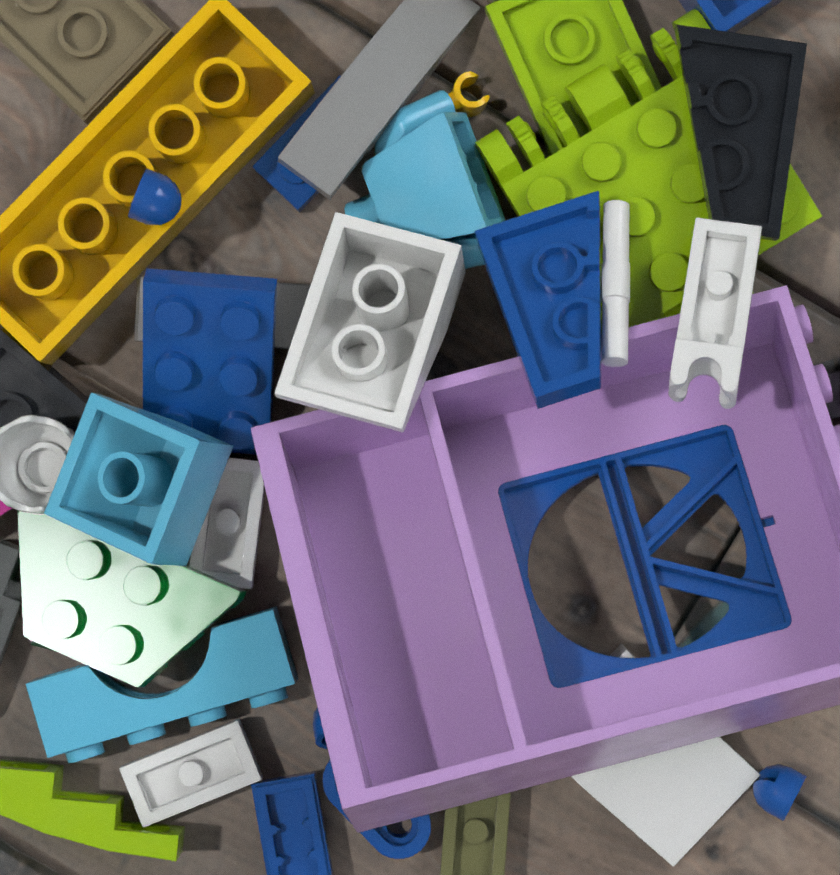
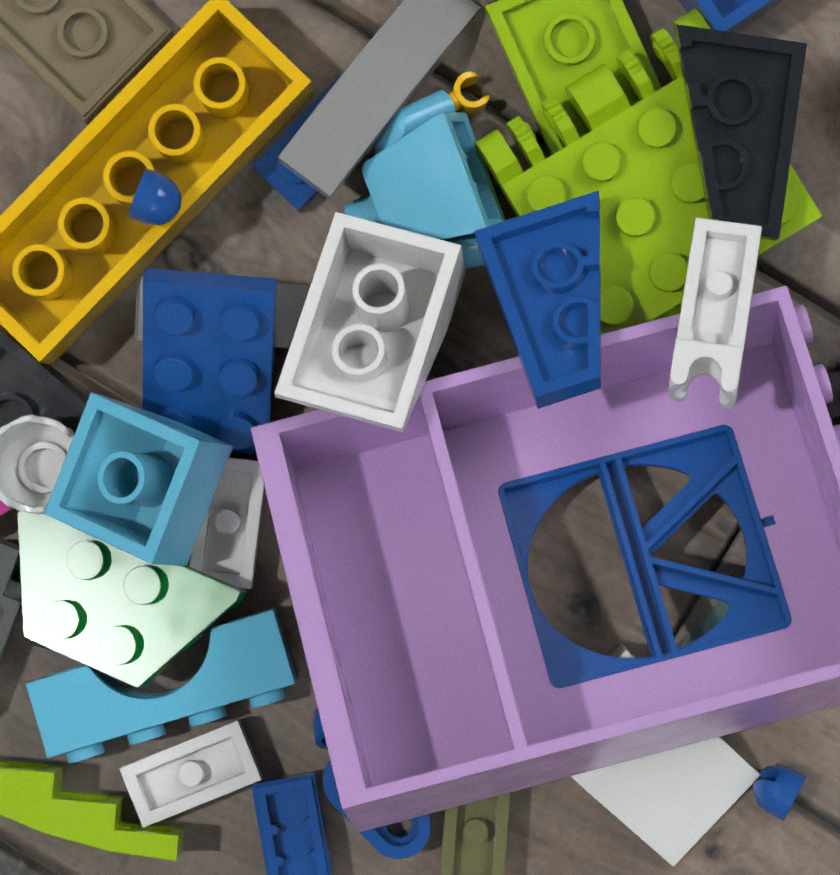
white piece [601,200,630,367] -> none

